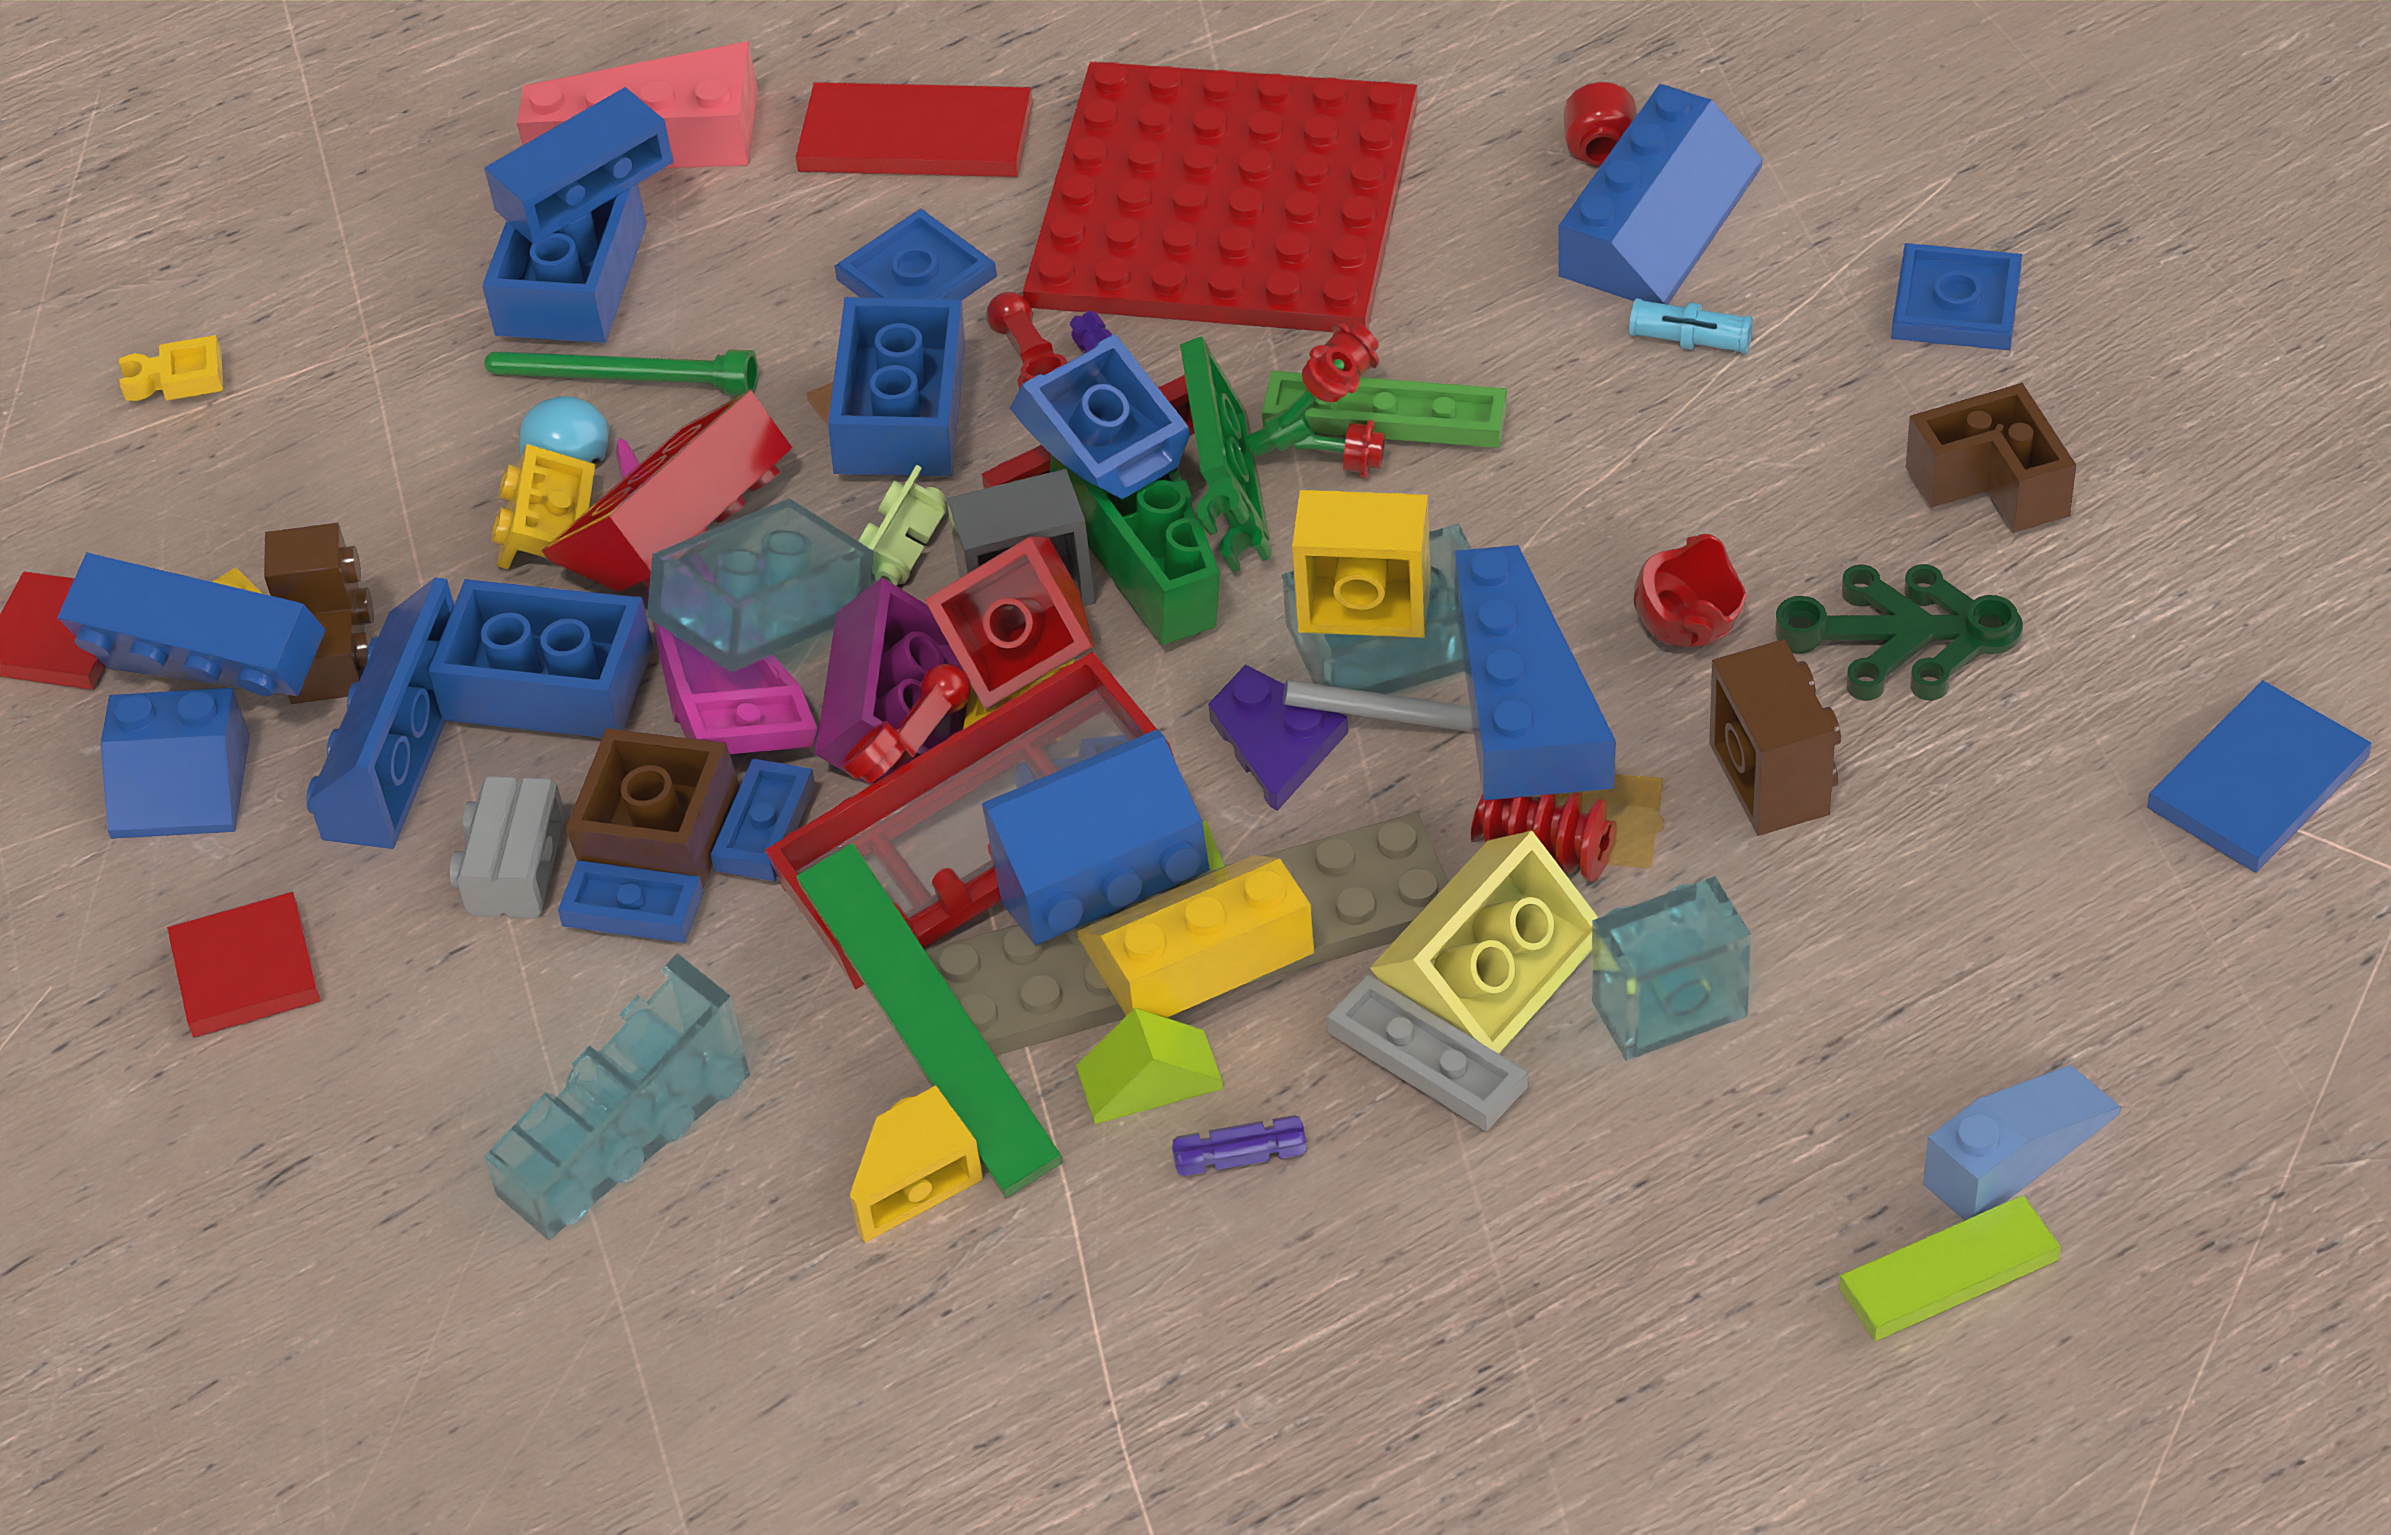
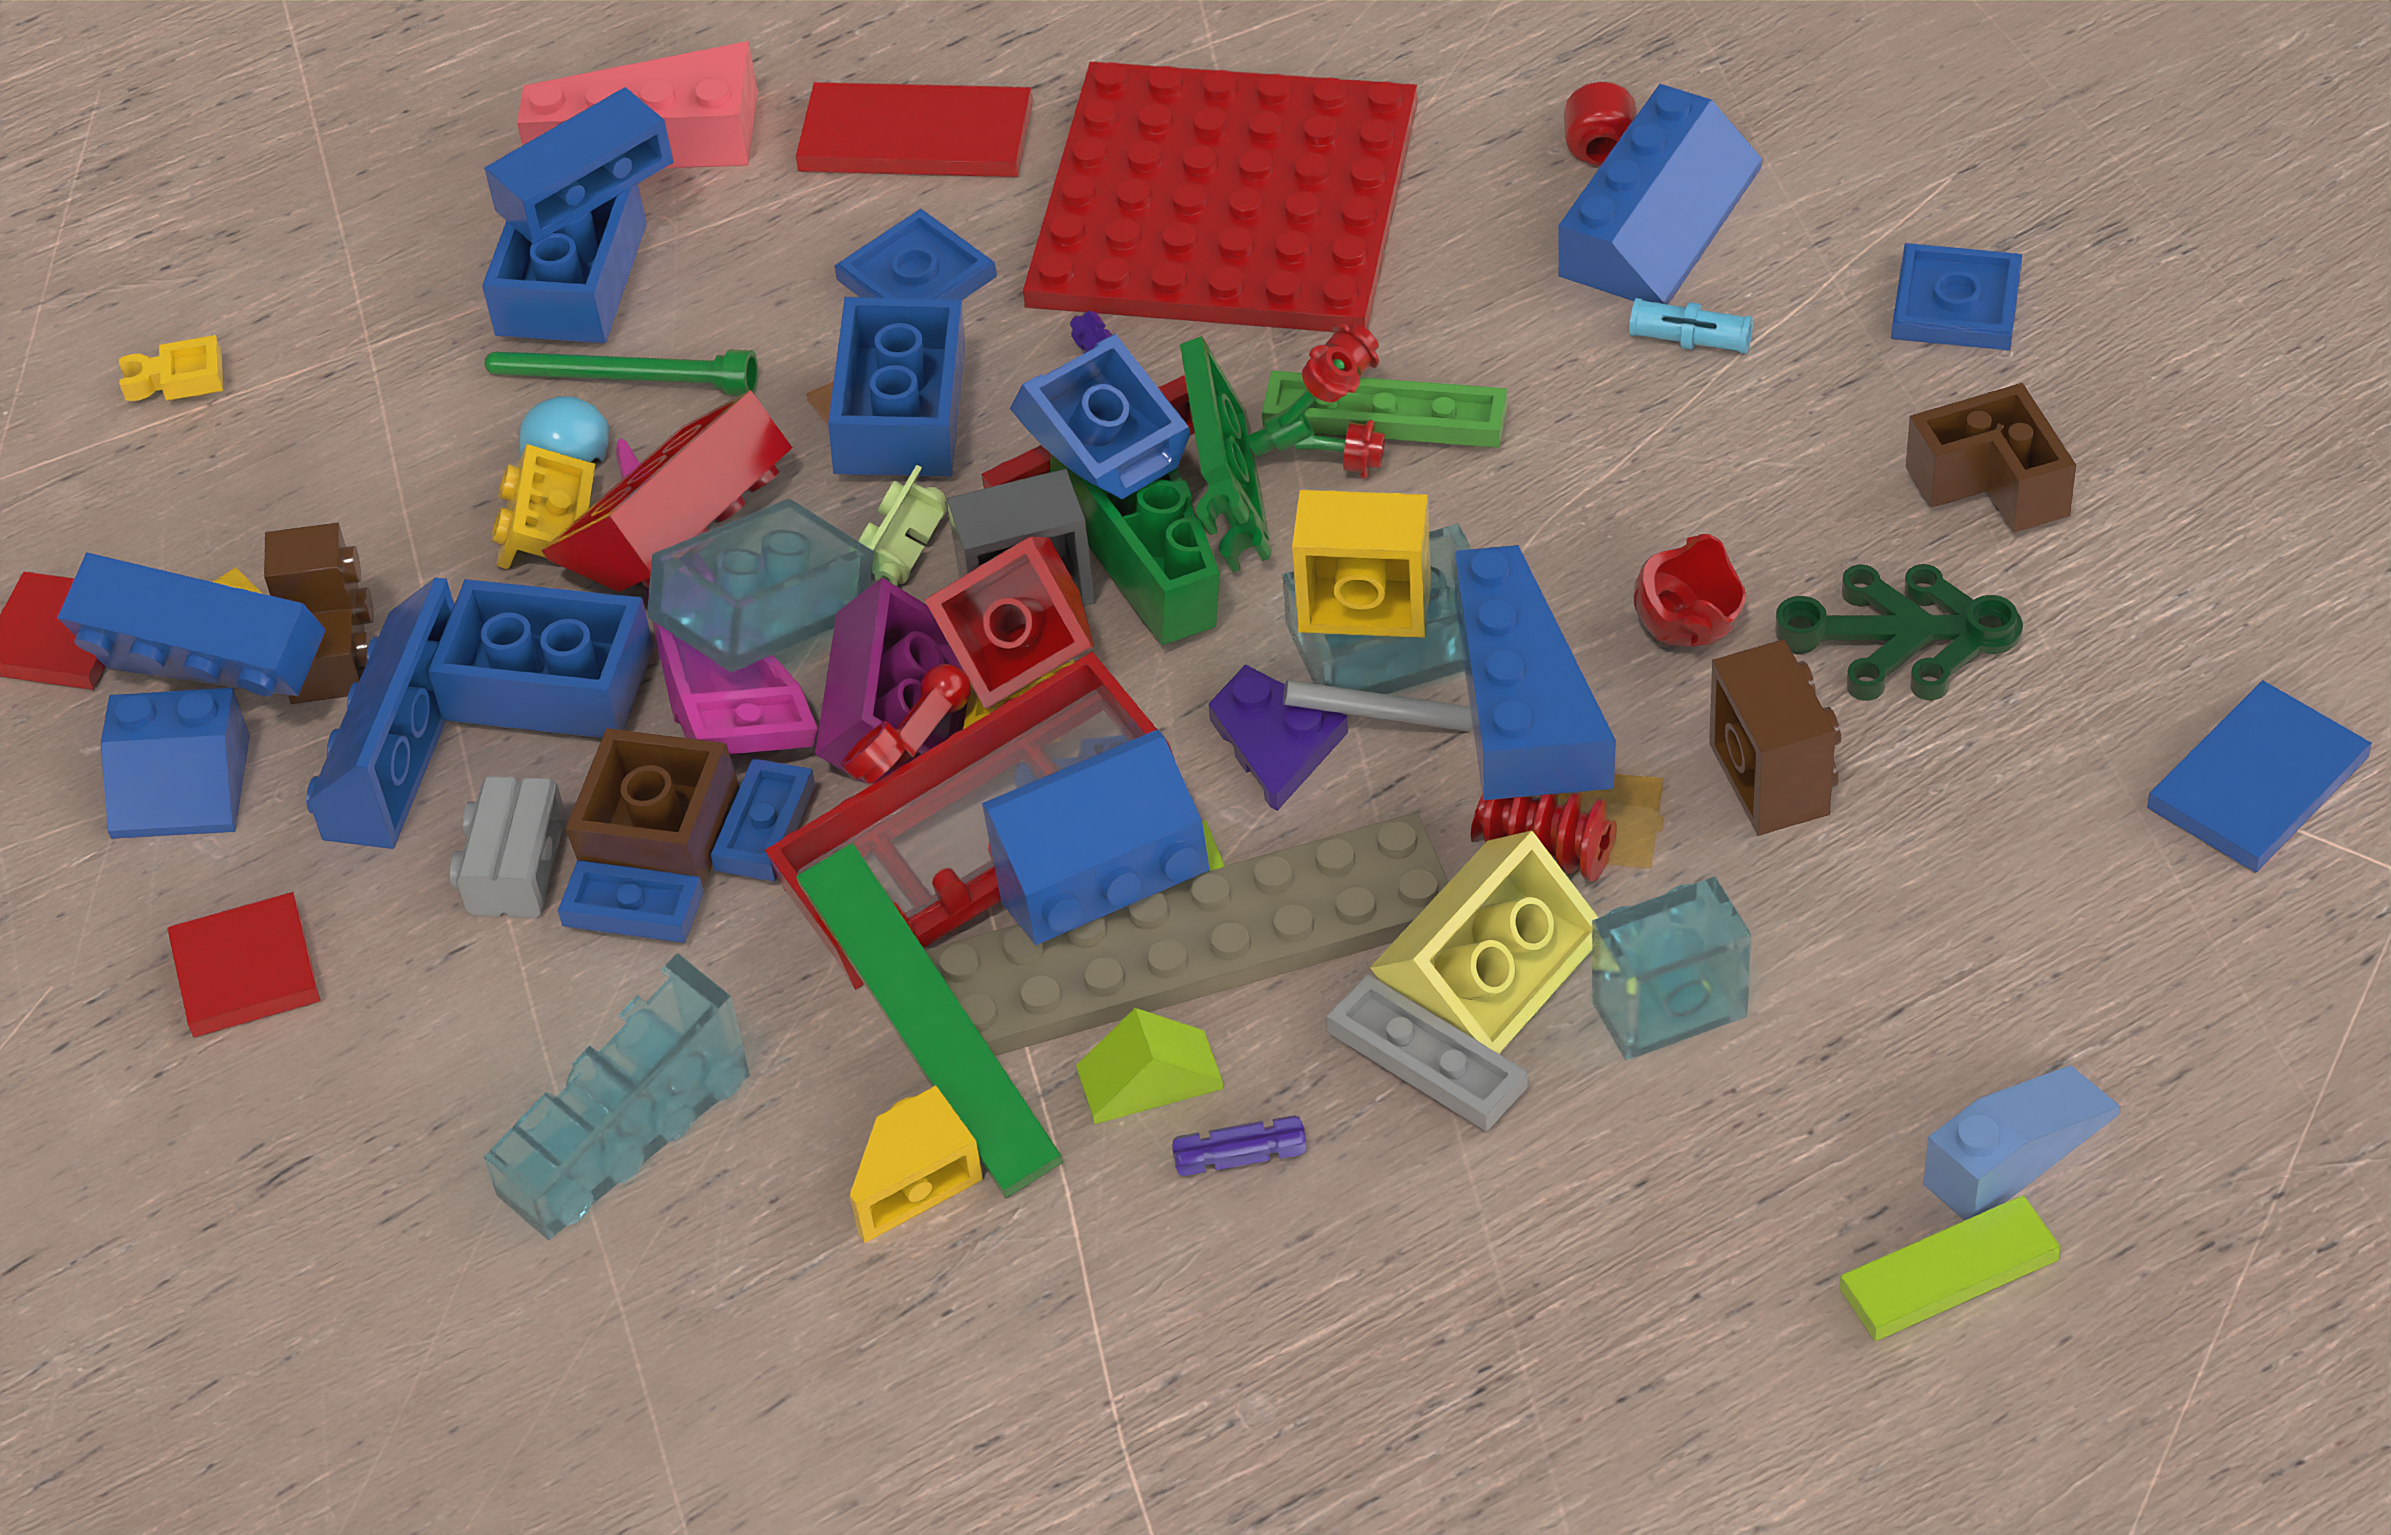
red piece [986,292,1068,389] -> none
yellow slope [1077,855,1314,1018] -> none

